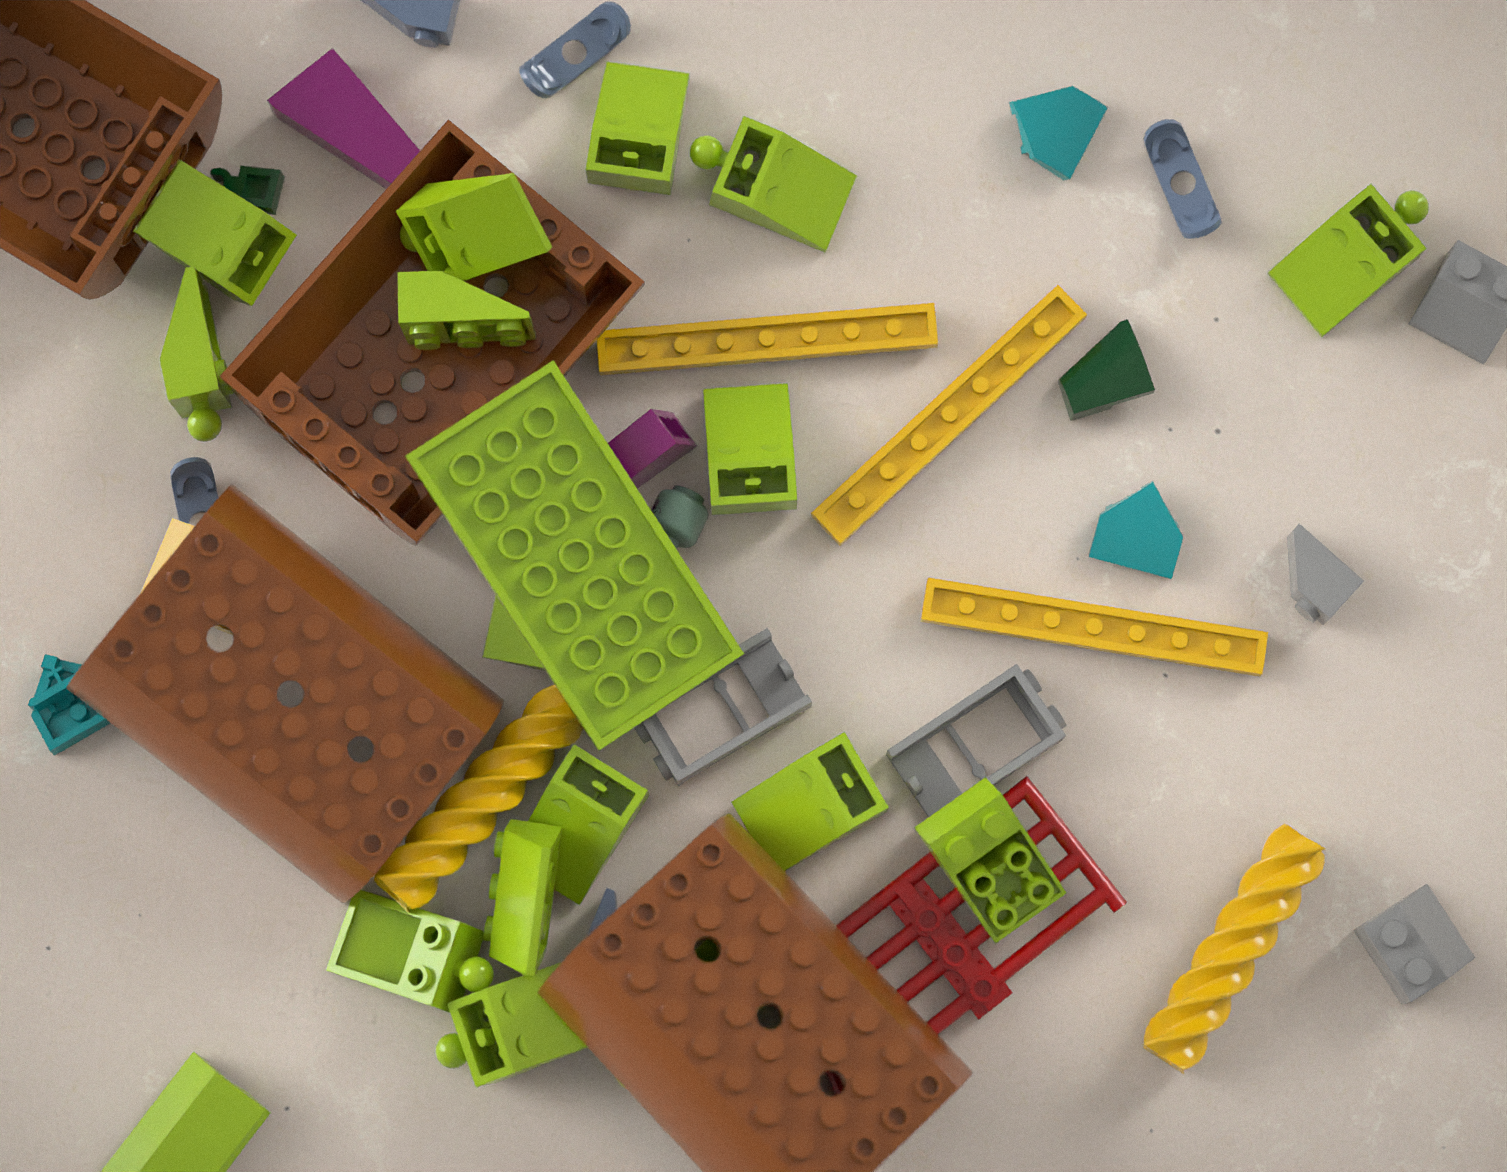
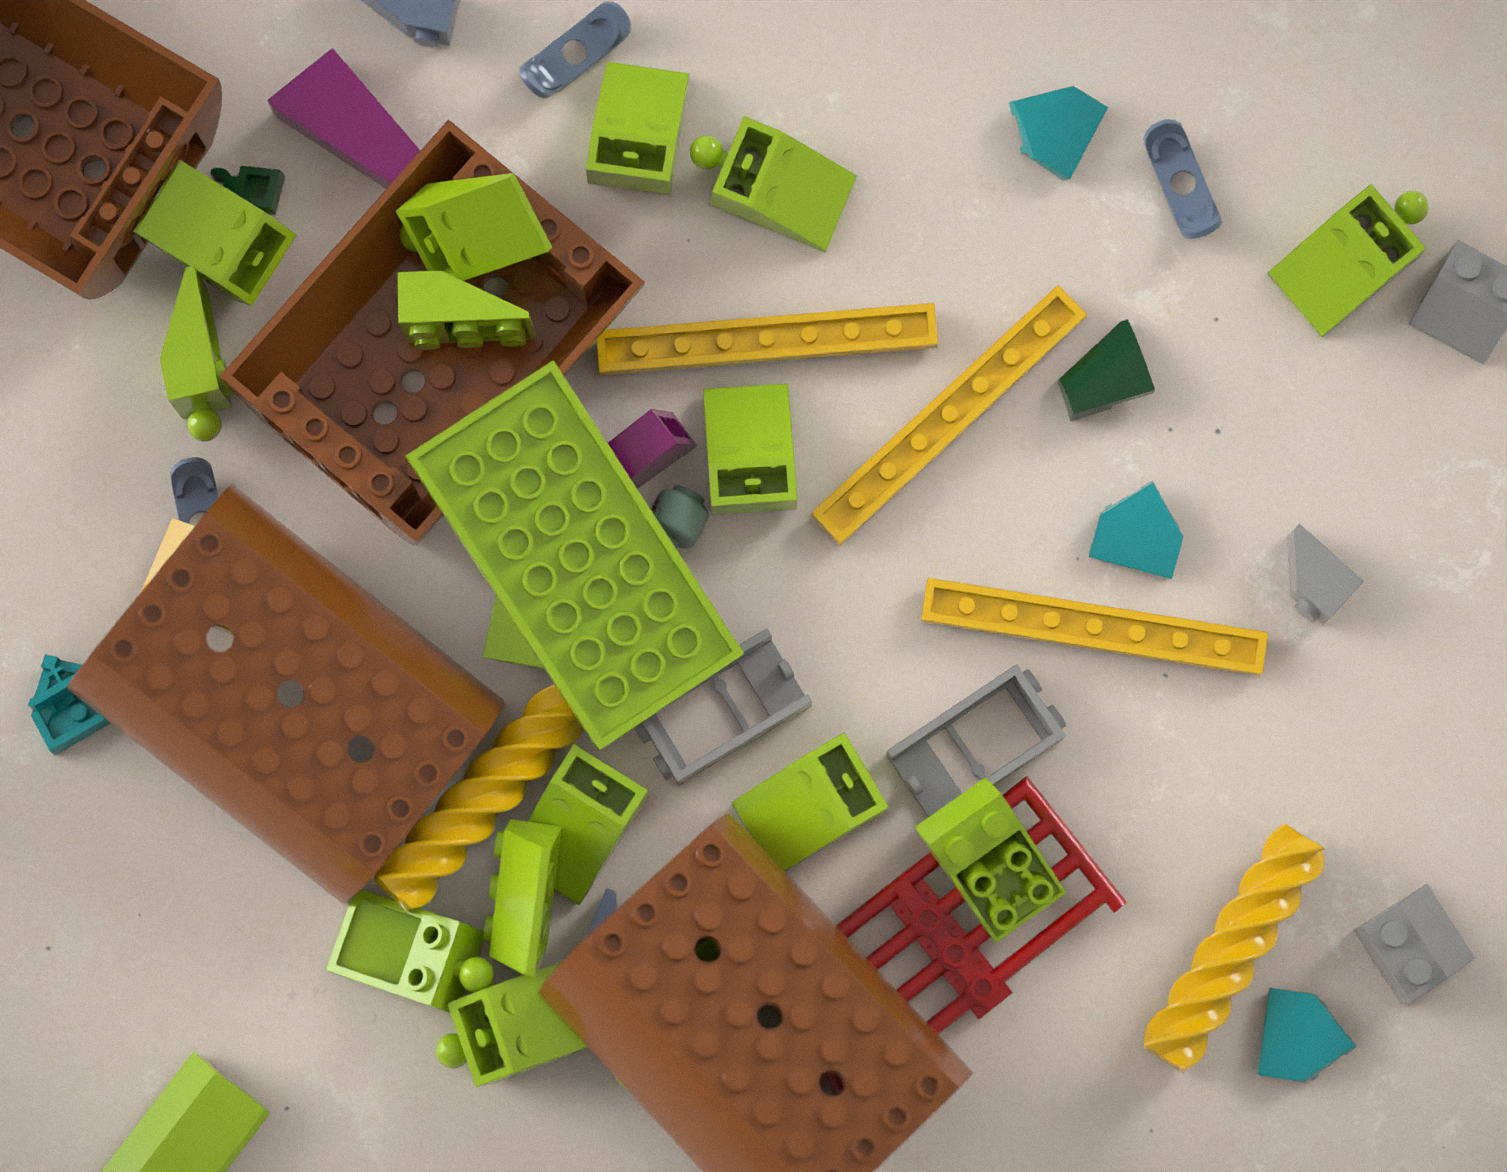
none -> teal slope [1258,988,1357,1082]

